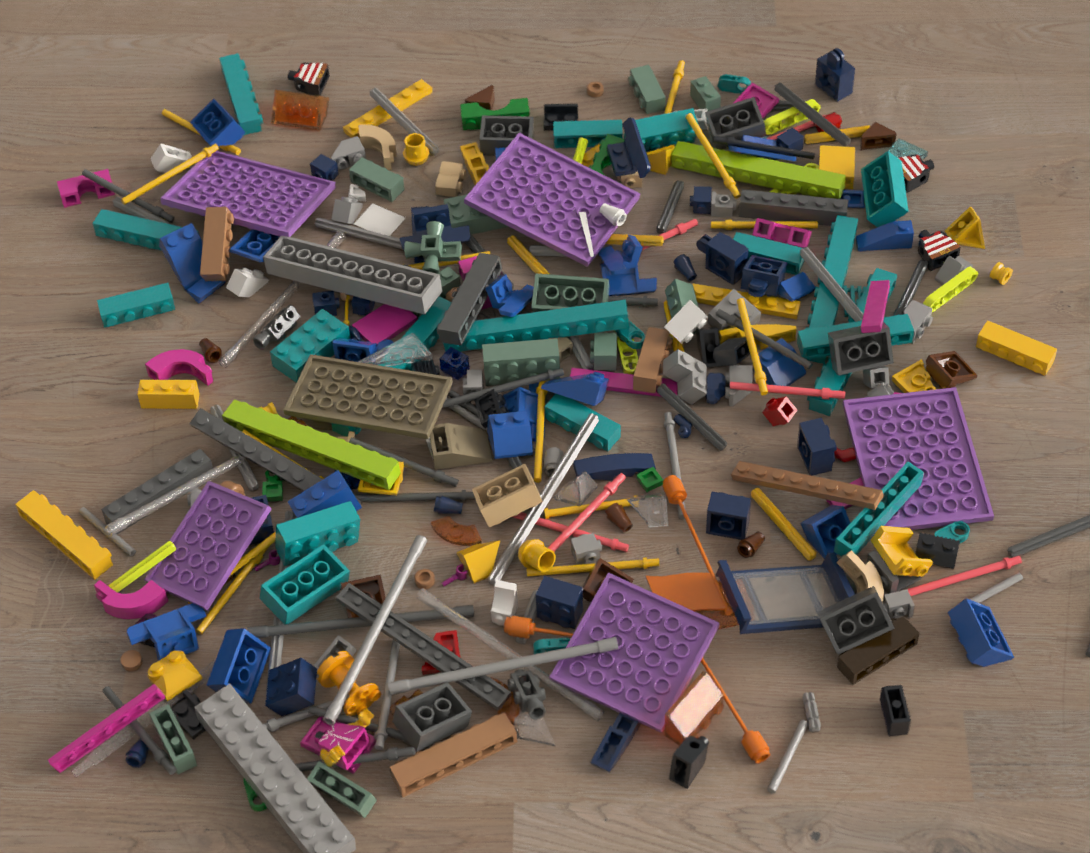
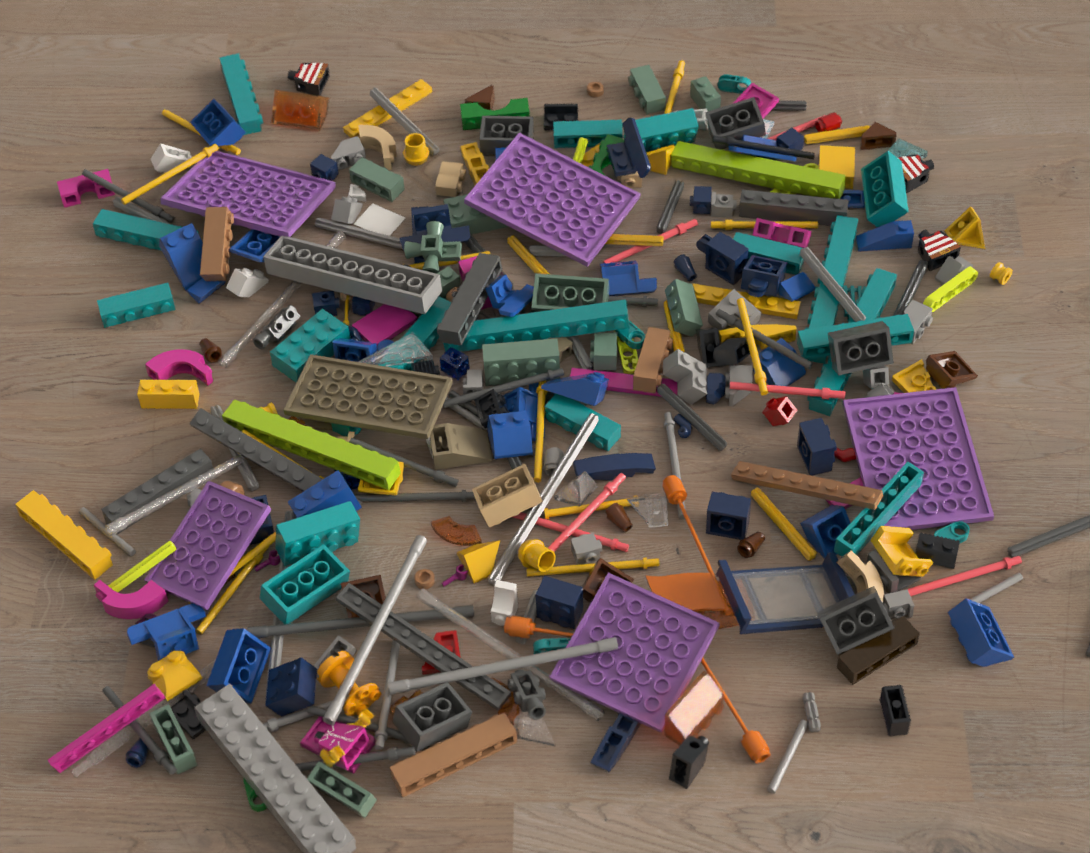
medium nougat tile [121,650,143,671] -> none
green plate [262,471,283,502] -> none
dark blue cone [433,495,463,515] -> none
white sticker [579,212,594,257] -> none
blue plate [598,235,643,275] -> none
white cone [599,203,627,226] -> none
green plate [636,467,663,493] -> none
white brick [664,300,707,344] -> none
yellow bar [685,113,741,199] -> none
neon yellow beam [764,99,820,135] -> none
dark grey axle [774,82,851,147] -> none
dark blue brick [815,48,855,102] -> none
dark pink tile [861,280,890,333] -> none
yellow brick [976,320,1057,376] -> none

